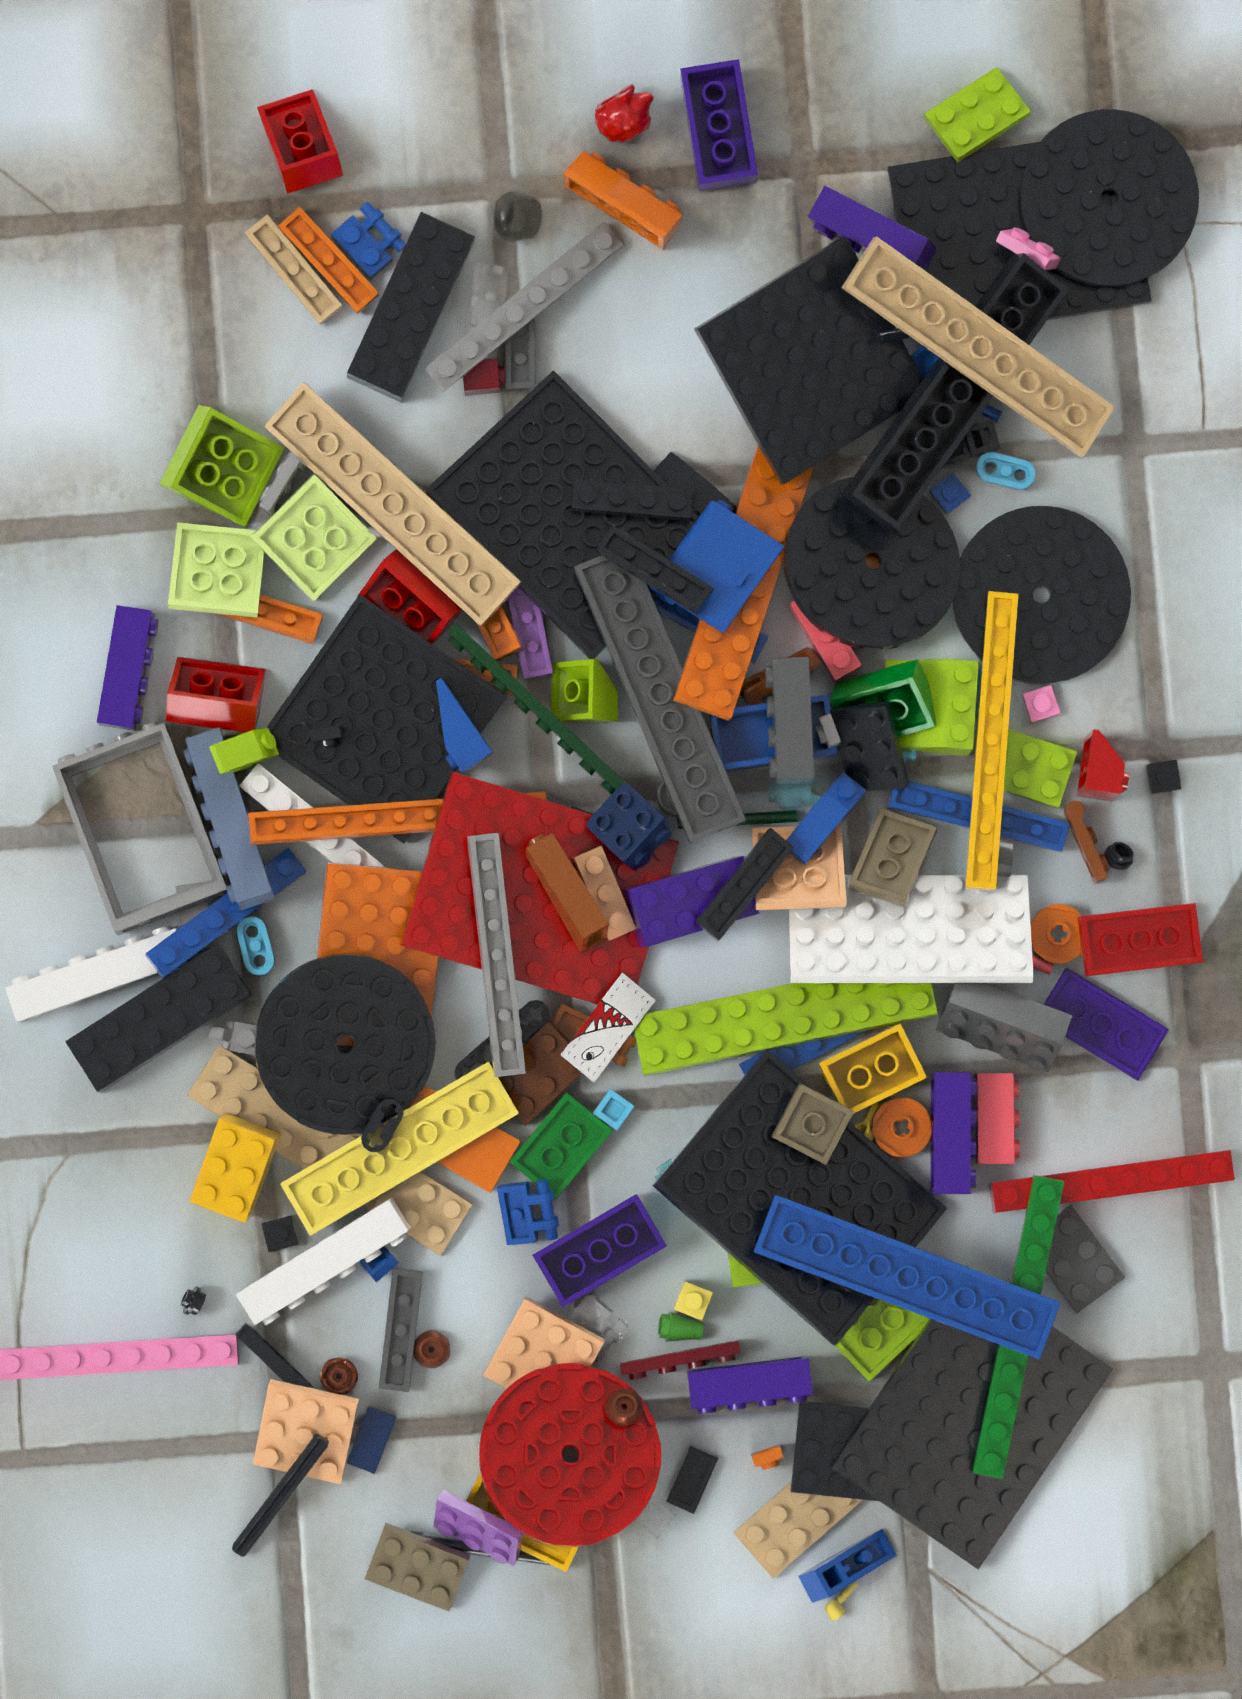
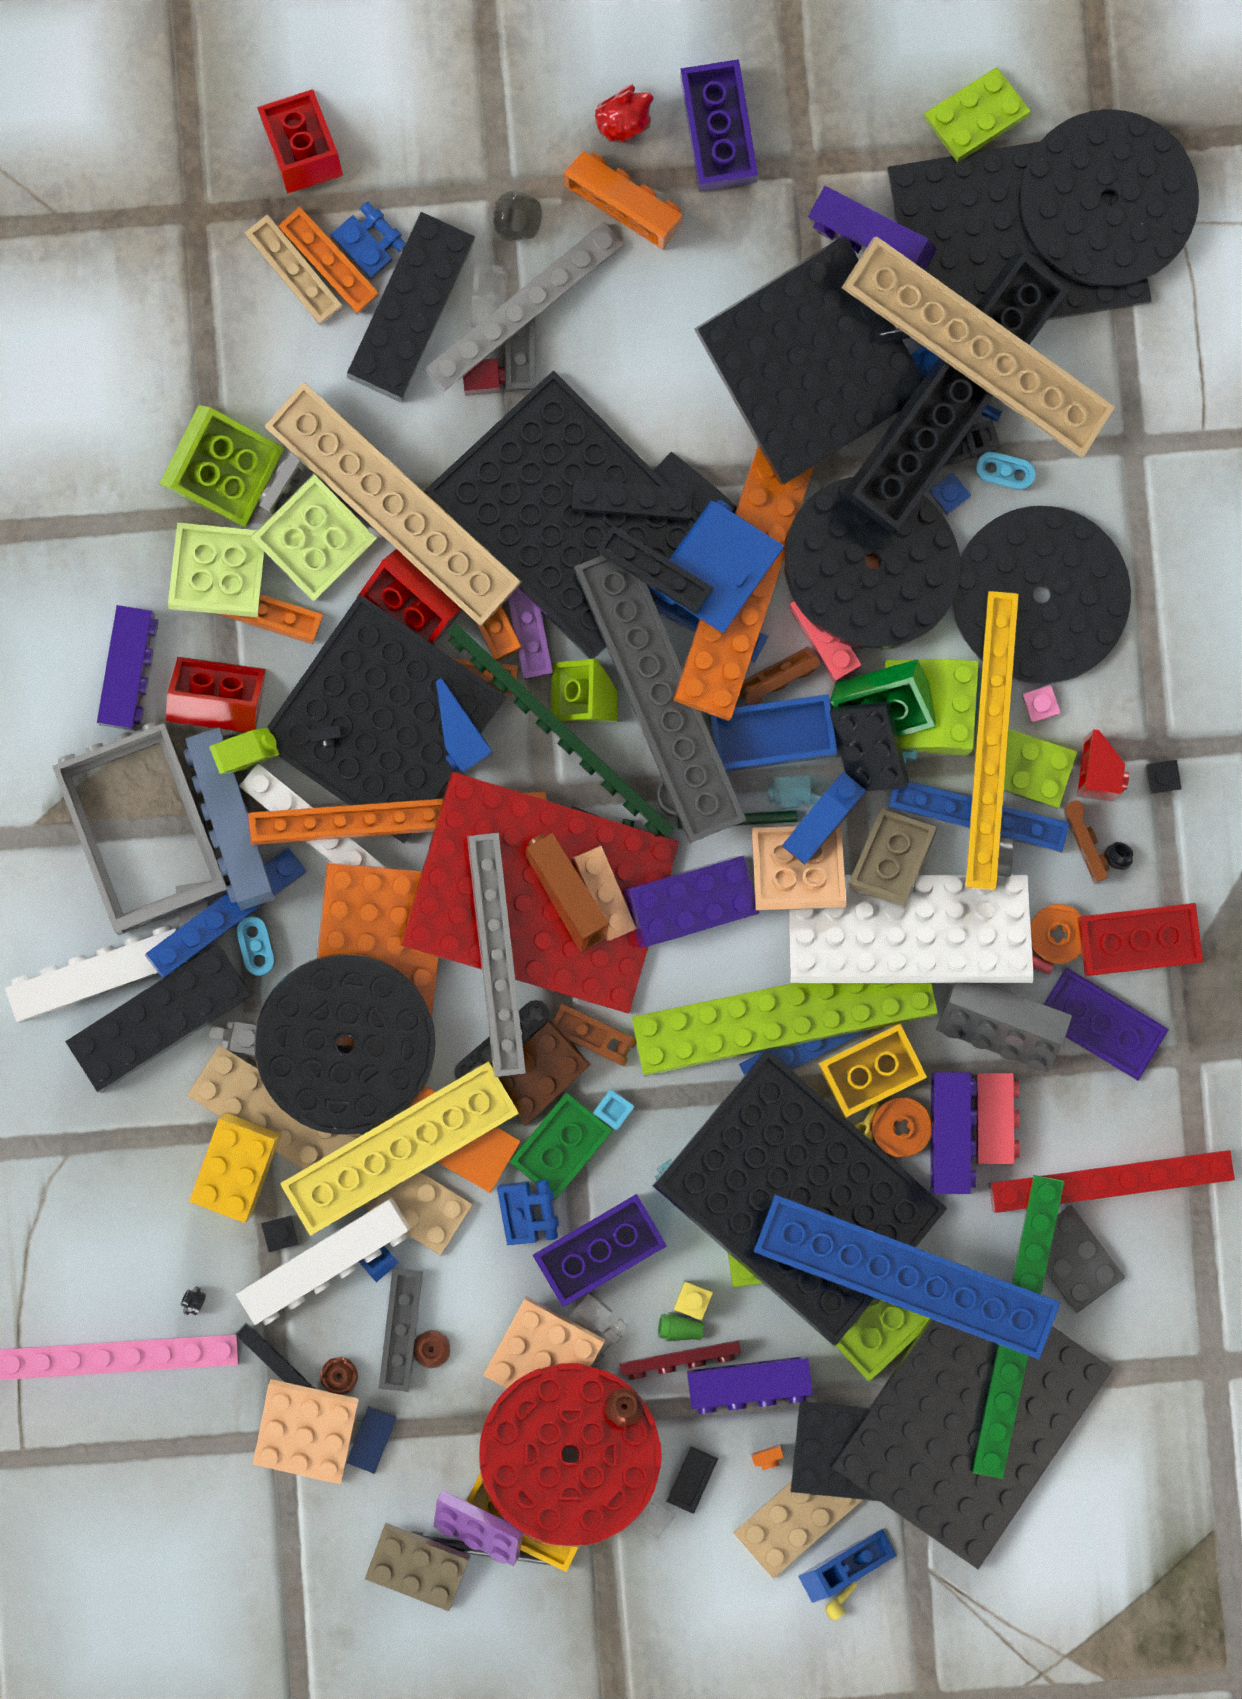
black axle [232,1434,329,1557] -> none
black beam [361,1099,404,1152] -> none
white sticker [561,972,656,1083] -> none
dark blue bracket [586,783,676,872] -> none
black plate [694,828,794,941] -> none
dark grey brick [765,657,814,785] -> none
dark tan plate [772,1083,854,1165] -> none
light grey plate [815,714,841,749] -> none
bright pink plate [996,227,1061,270] -> none

